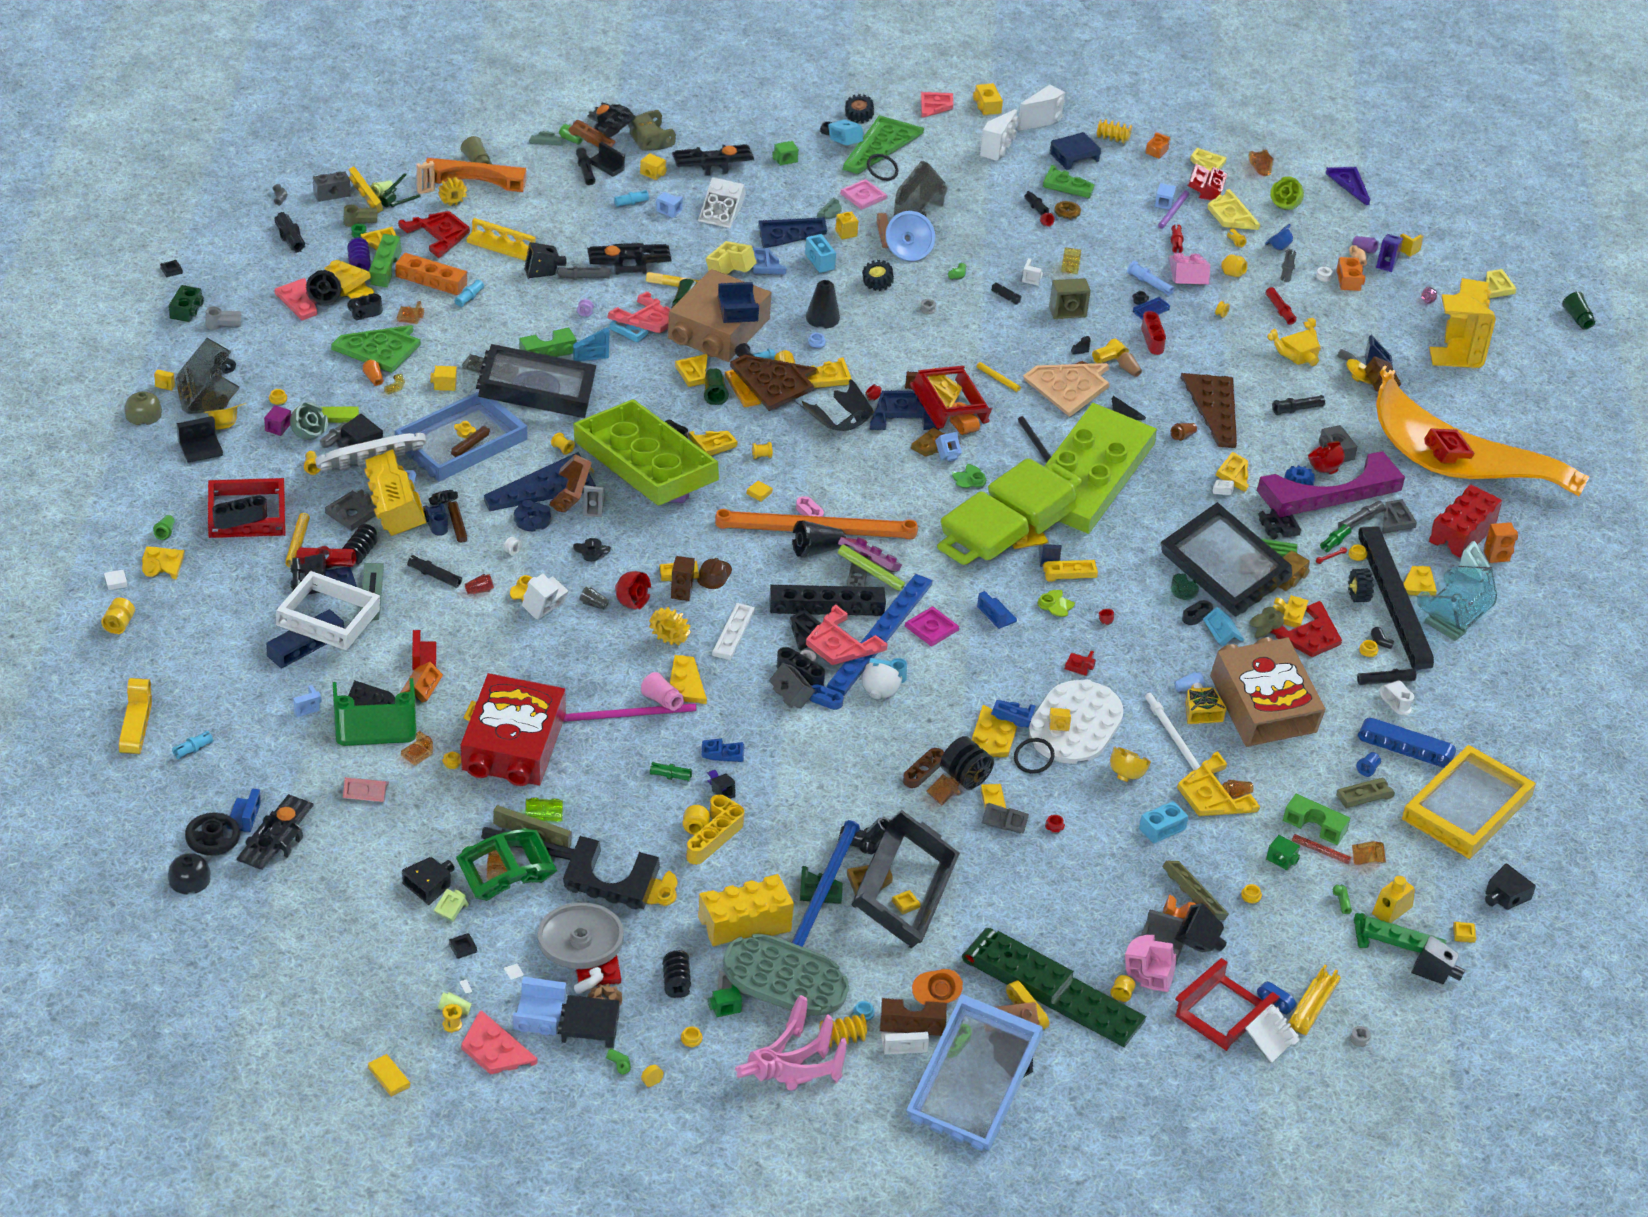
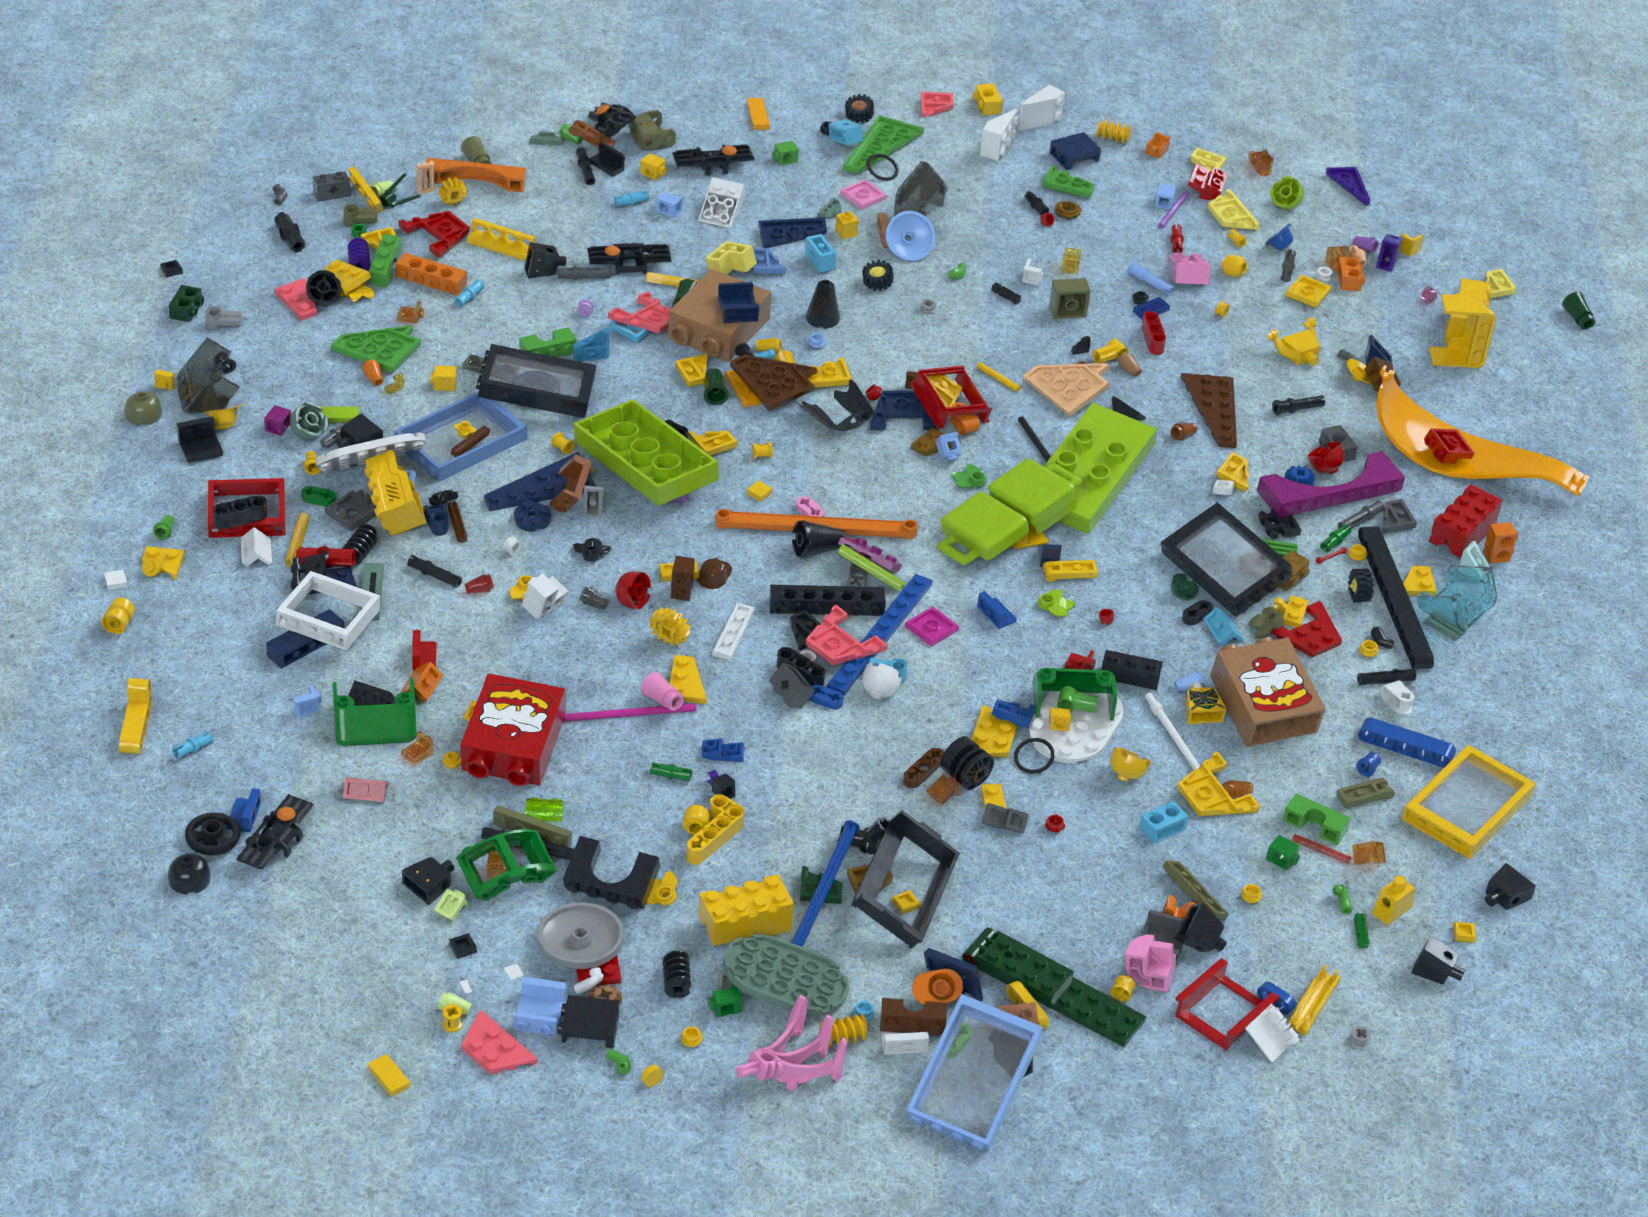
yellow plate [269,389,287,405] -> none
black piece [347,293,383,321] -> none
red pin [1265,287,1297,325] -> none
green plate [1362,916,1446,953] -> none
none -> white panel [241,527,272,566]
none -> green beam [301,486,336,507]
none -> light orange tile [747,98,770,130]
none -> yellow cone [756,337,782,354]
none -> dark blue wing [924,948,983,1002]
none -> green windscreen [1032,668,1118,721]
none -> bright green piece [1057,686,1098,713]
none -> black brick [1101,650,1163,690]
none -> yellow plate [1286,274,1332,308]
none -> clear orange brick [1325,246,1353,270]

